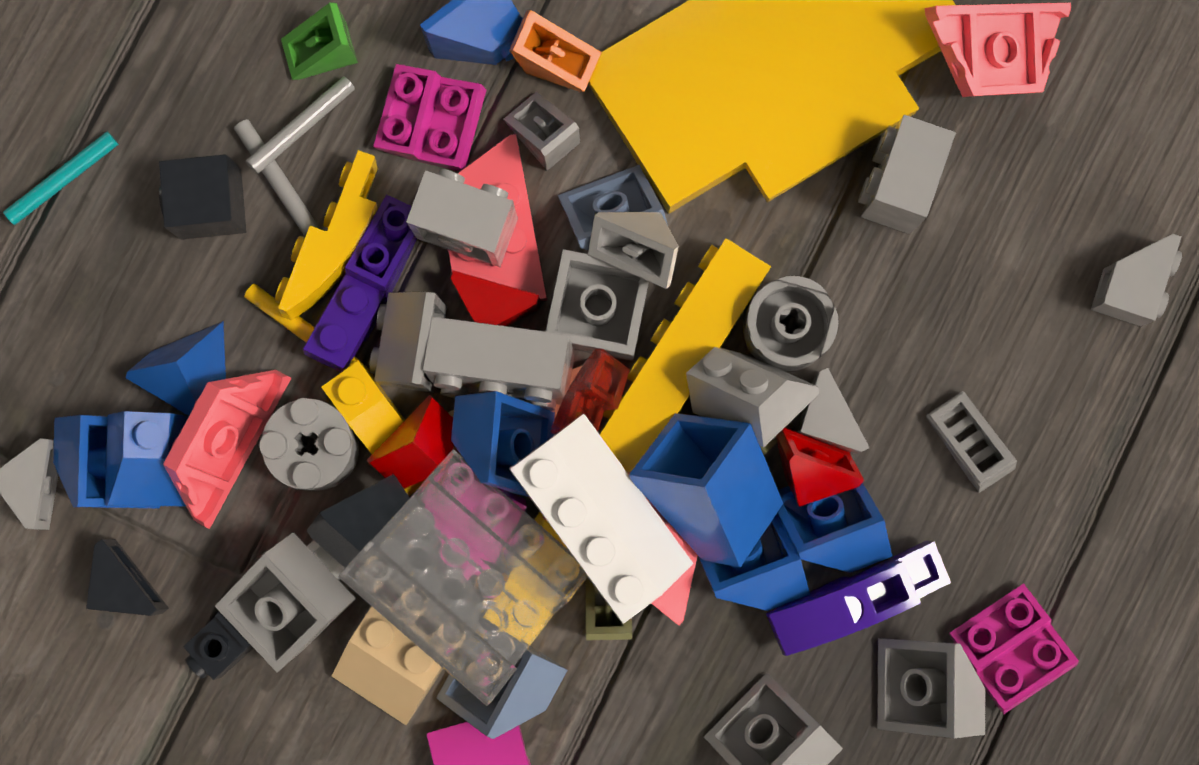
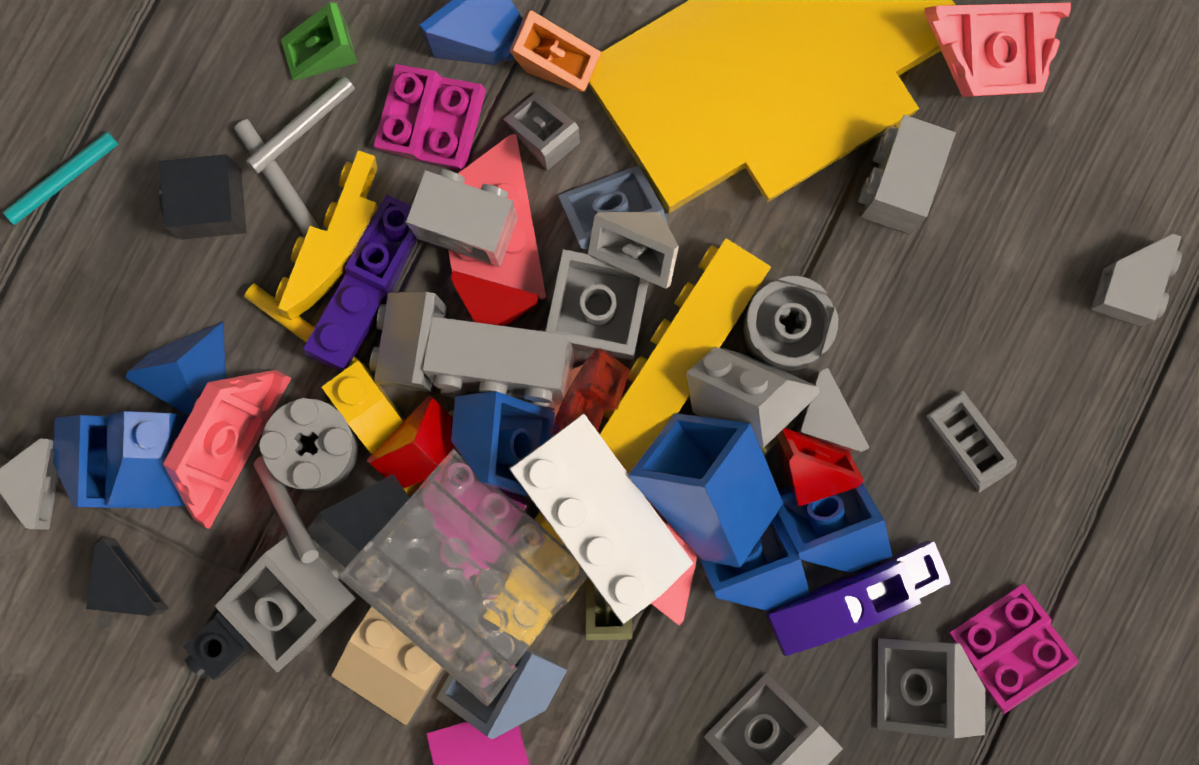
none -> light grey bar [254,456,319,563]

